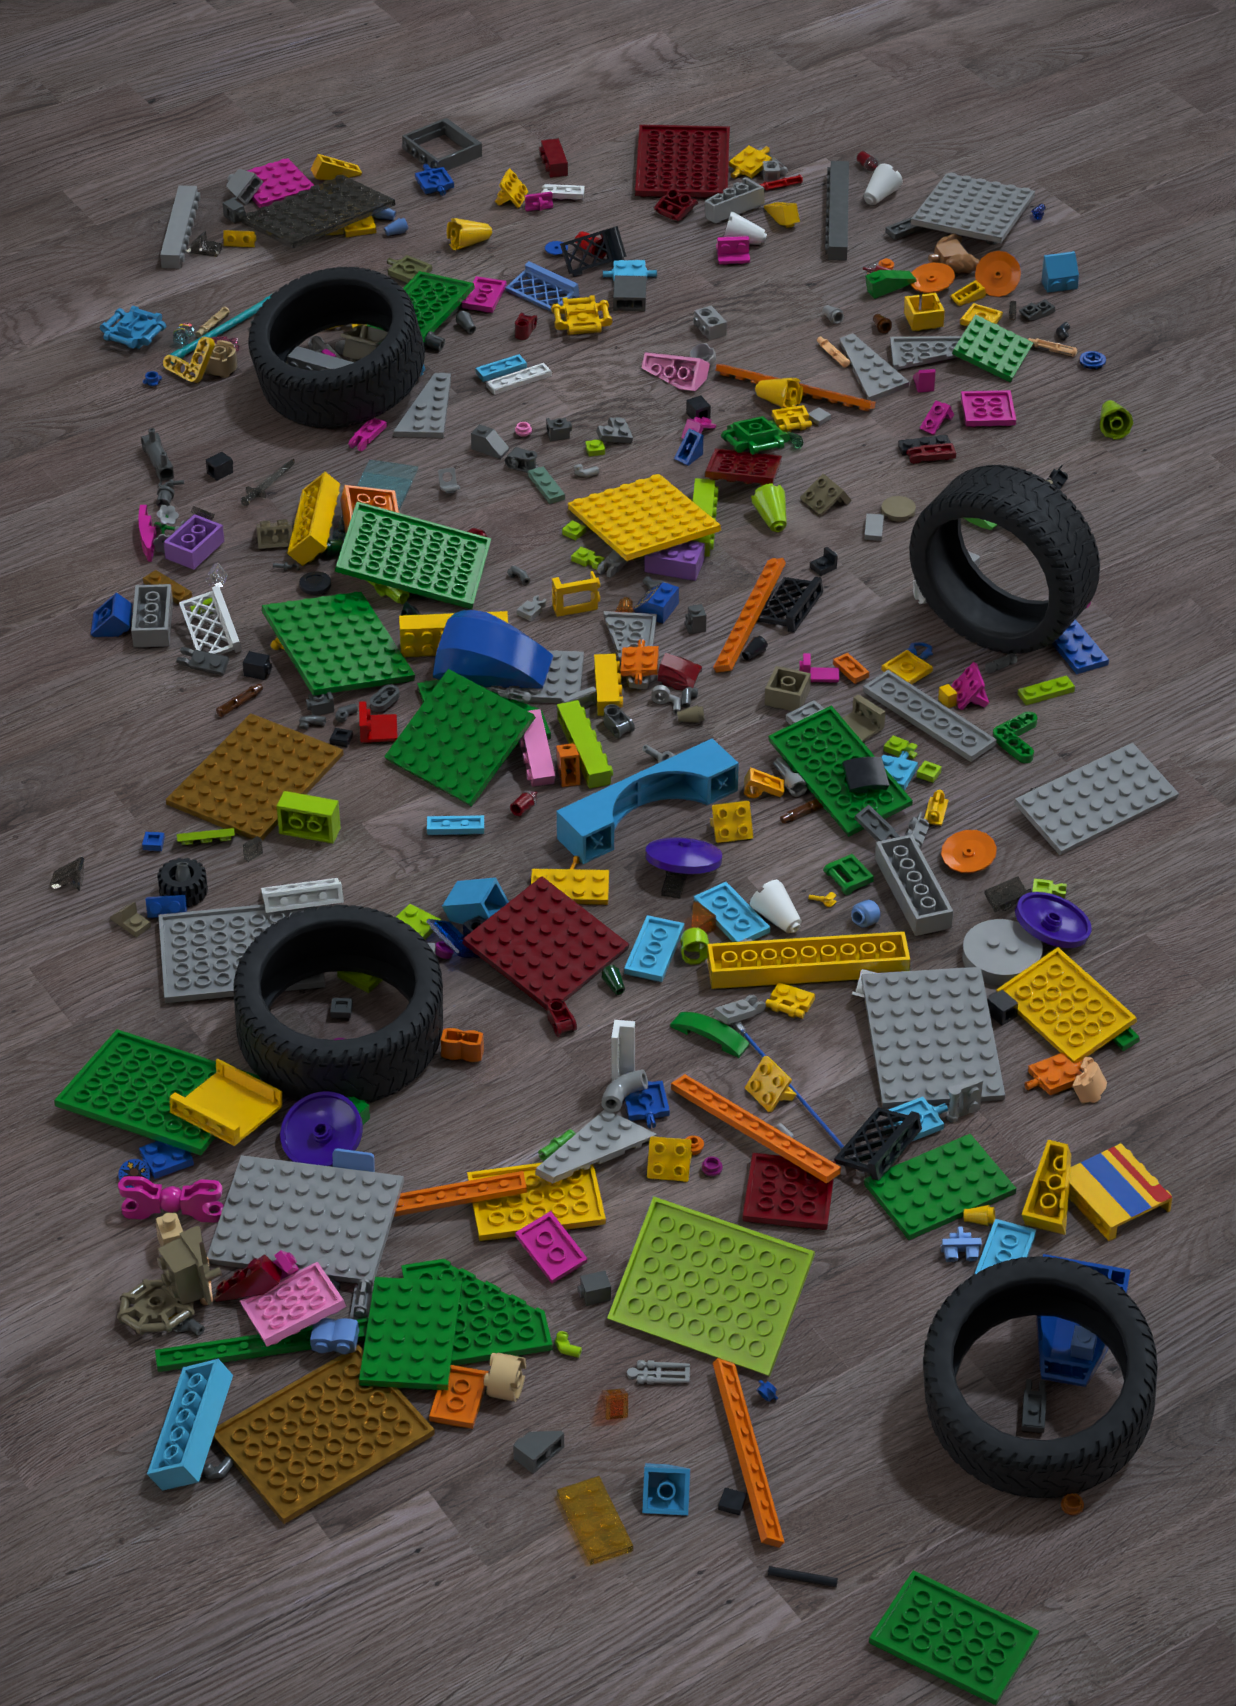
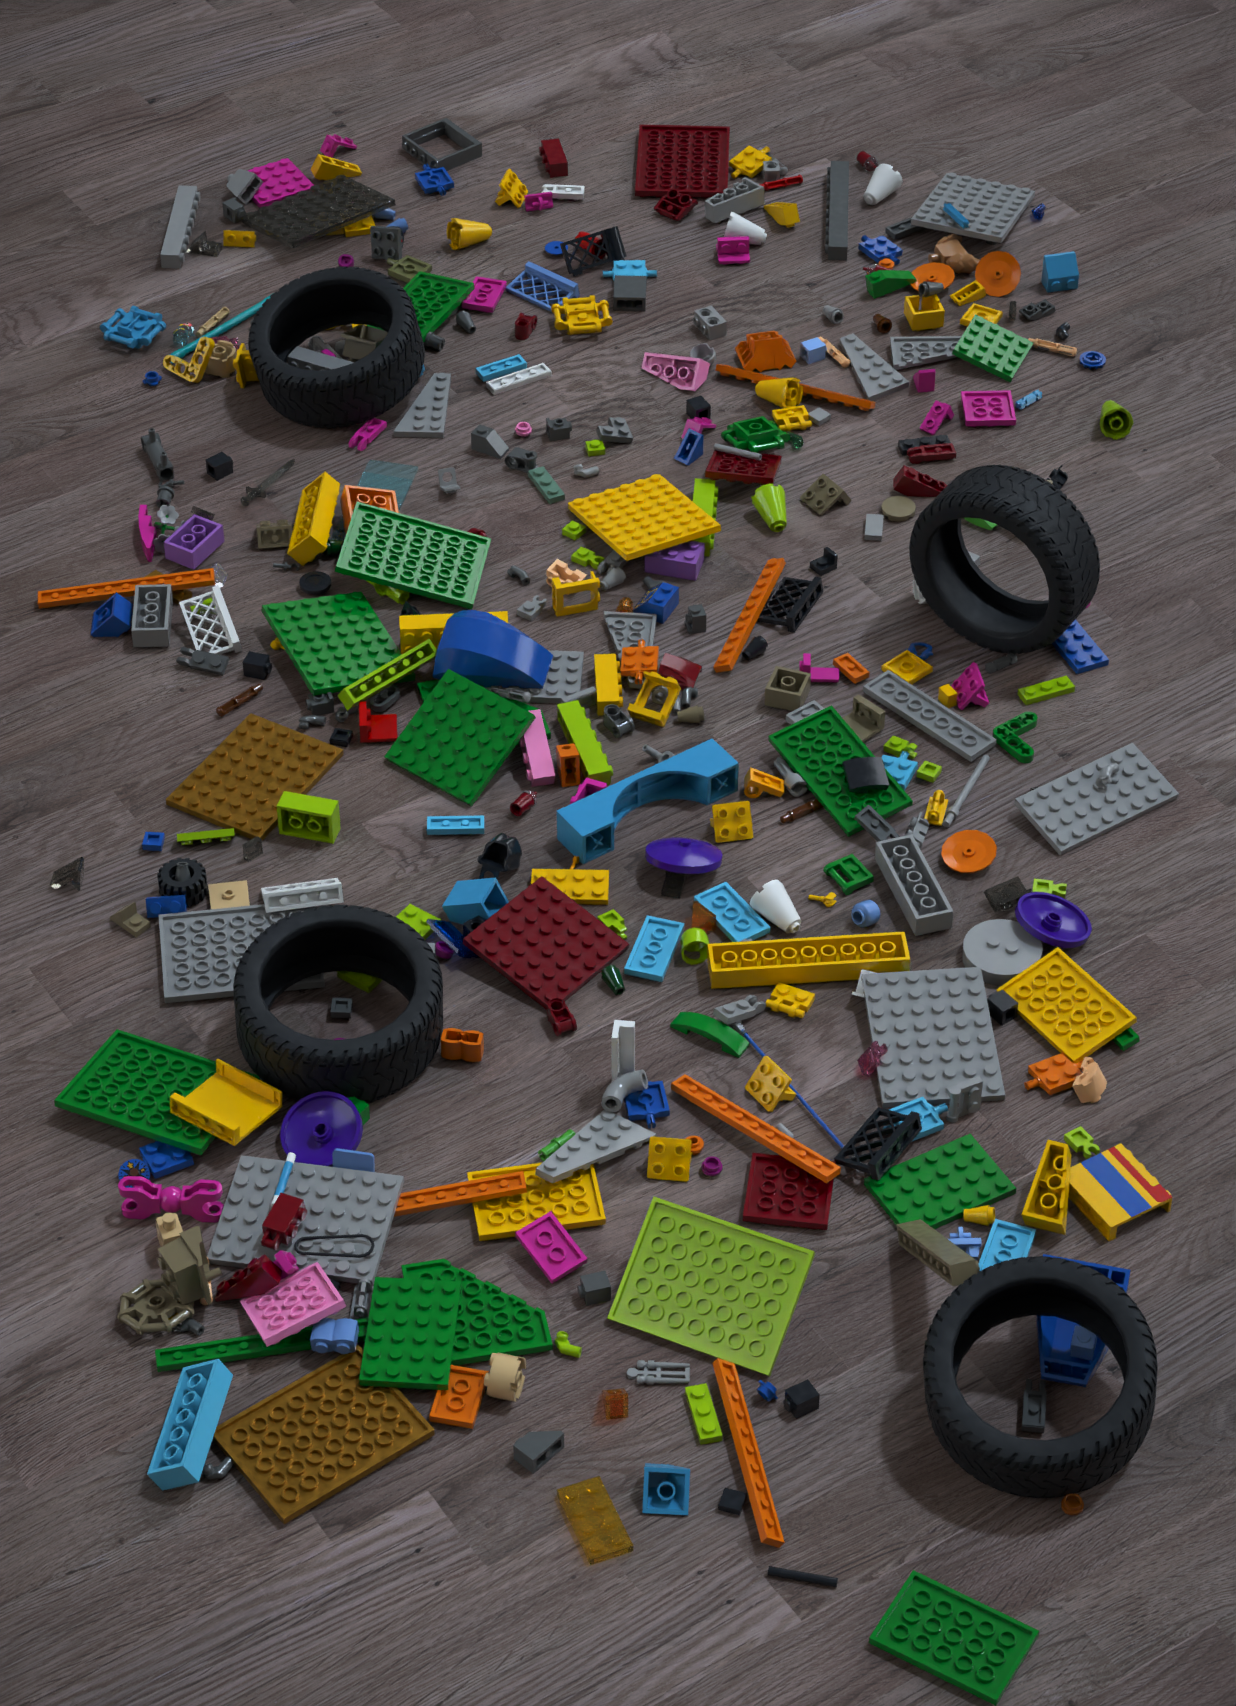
none -> orange plate [38,568,215,609]
none -> tan plate [208,880,250,909]
none -> yellow bracket [233,343,259,388]
none -> dark red brick [261,1193,307,1251]
none -> dark azure bar [271,1152,296,1207]
none -> black piece [294,1234,375,1258]
none -> dark pink bracket [320,134,357,158]
none -> lime brick [337,639,437,711]
none -> magenta tile [338,254,354,267]
none -> dark grey plate [370,226,404,260]
none -> black piece [477,833,522,881]
none -> light nougat cylinder [546,559,587,595]
none -> dark pink bracket [570,778,607,804]
none -> lime plate [597,909,627,940]
none -> light grey cone [600,567,626,591]
none -> yellow panel [627,671,681,727]
none -> lime plate [685,1383,723,1445]
none -> light grey piece [714,443,762,461]
none -> orange slope [735,331,797,372]
none -> black brick [783,1379,820,1419]
none -> light blue brick [800,337,827,364]
none -> clear pink plate [857,1041,888,1077]
none -> blue plate [858,235,903,265]
none -> dark red slope [893,465,948,497]
none -> dark tan brick [896,1219,980,1286]
none -> dark grey cone [918,281,944,297]
none -> light grey bar [942,755,990,828]
none -> dark azure axle [943,203,969,229]
none -> dark azure axle [1015,390,1042,410]
none -> lime plate [1064,1126,1100,1159]
none -> light grey arm [1099,763,1119,785]

